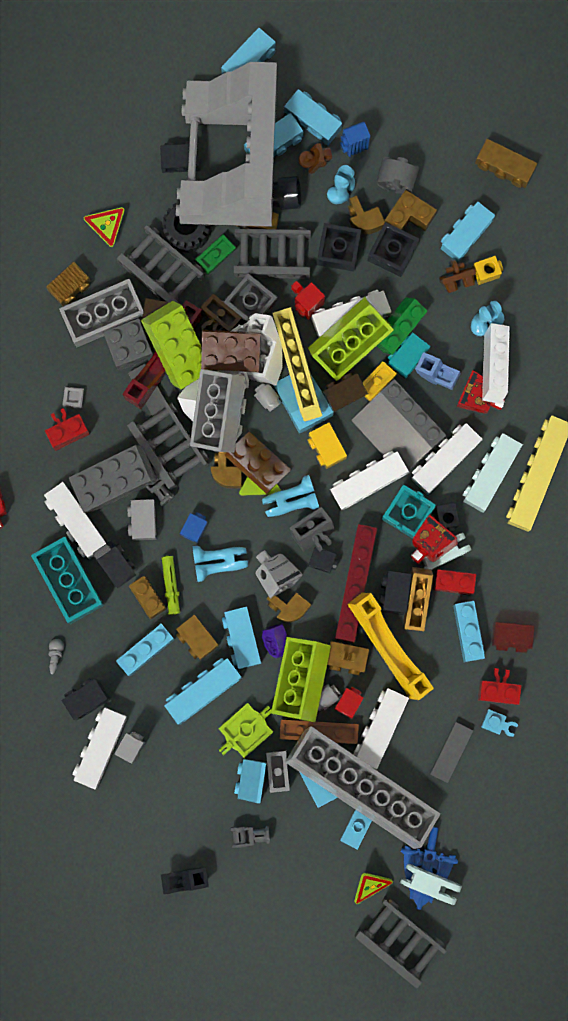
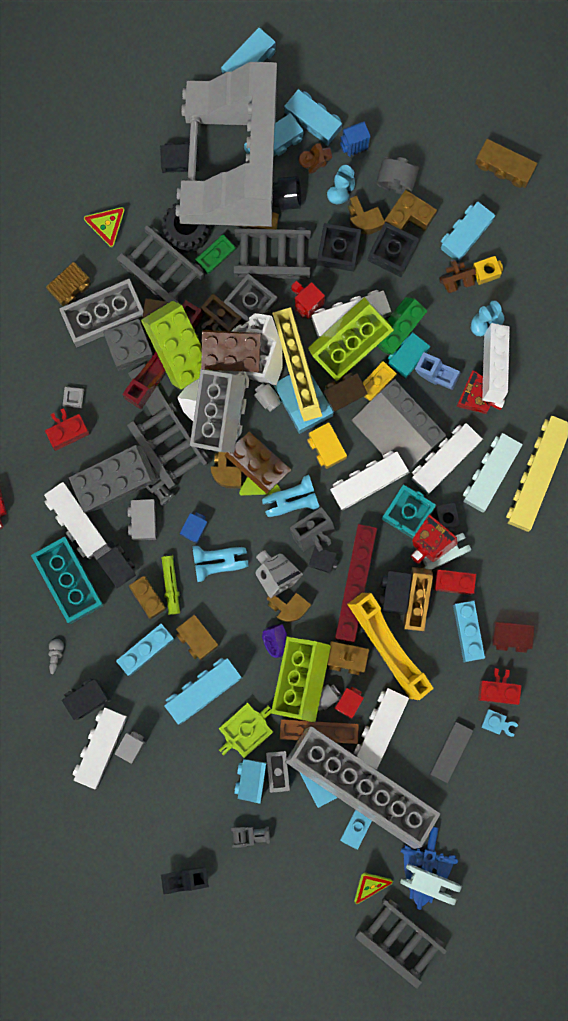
medium azure brick [222,607,261,669] -> none

